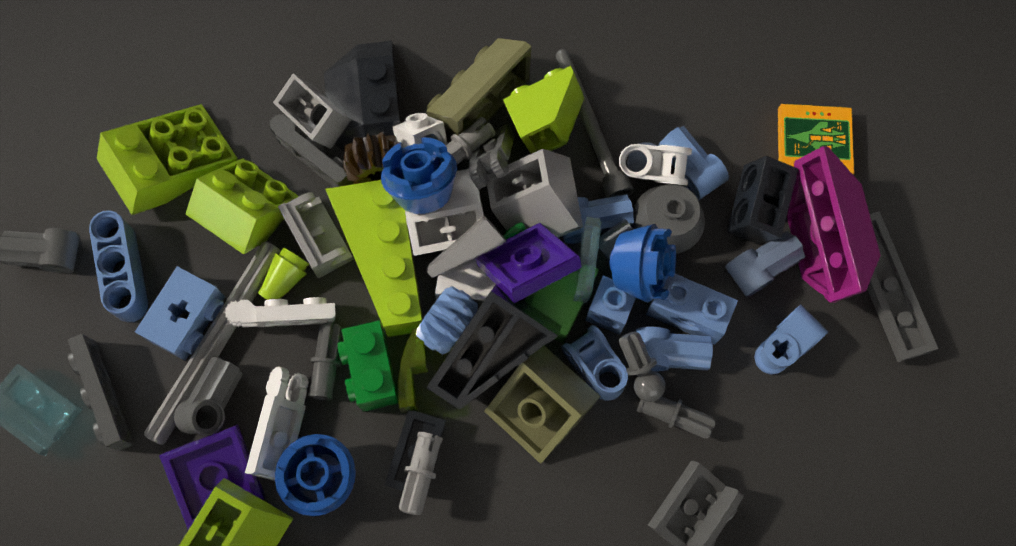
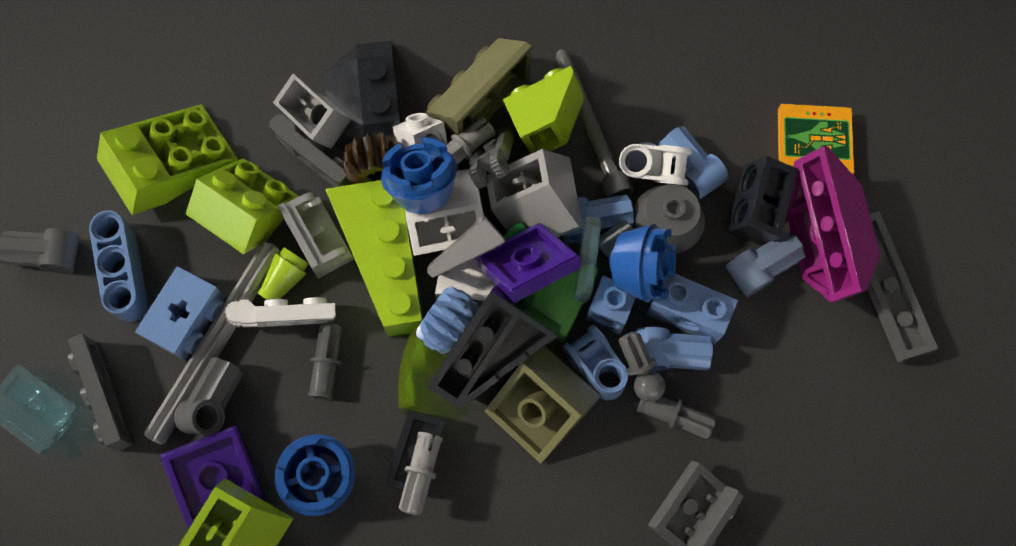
white hinge [245,366,309,481] -> none
green brick [337,320,400,412] -> none
medium blue piece [754,304,828,375] -> none

